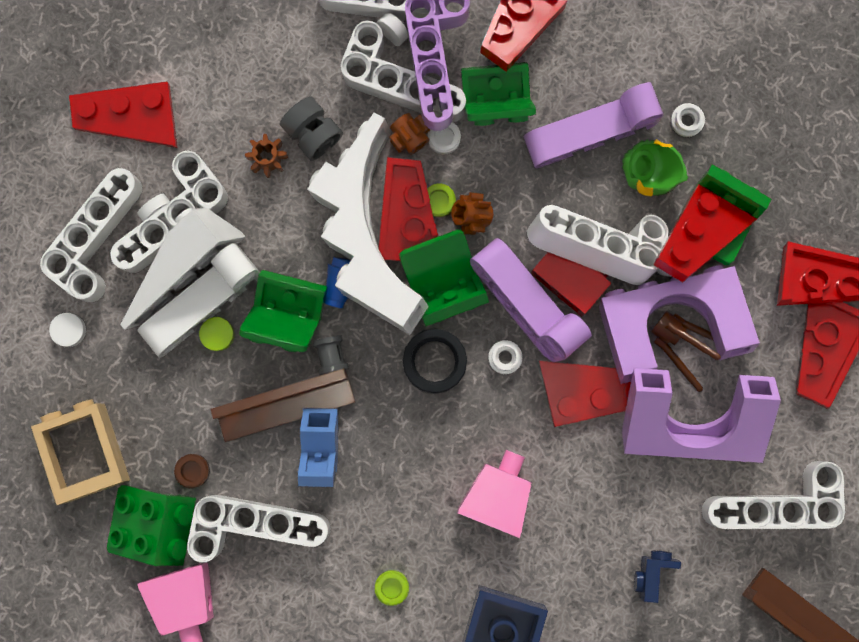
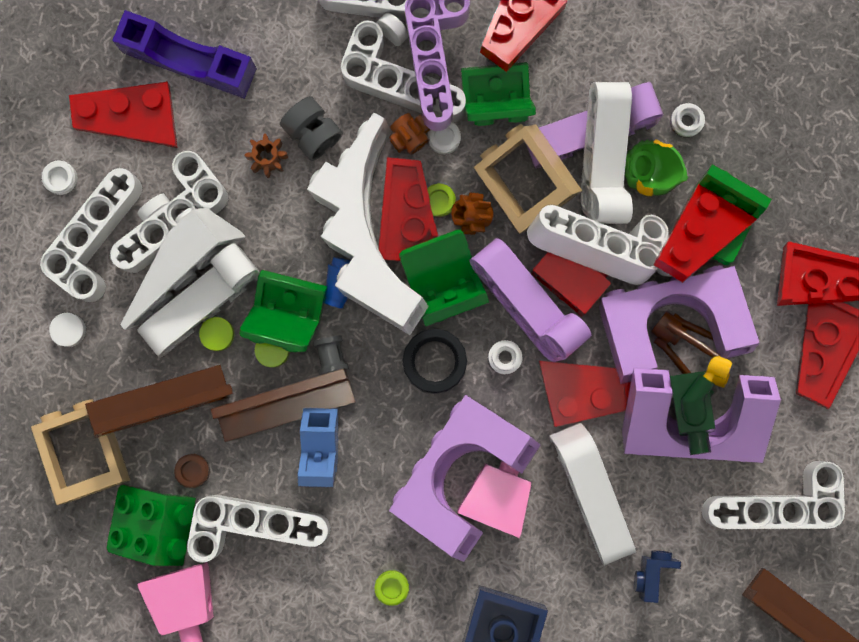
none -> white tile [42,160,77,195]
none -> reddish brown fence [85,365,233,438]
none -> dark purple arch [112,10,257,99]
none -> lime tile [255,343,290,368]
none -> lavender arch [389,395,540,562]
none -> tan window [474,124,582,234]
none -> white beam [549,423,636,566]
none -> white beam [581,82,633,224]
none -> dark green torso [670,356,732,455]

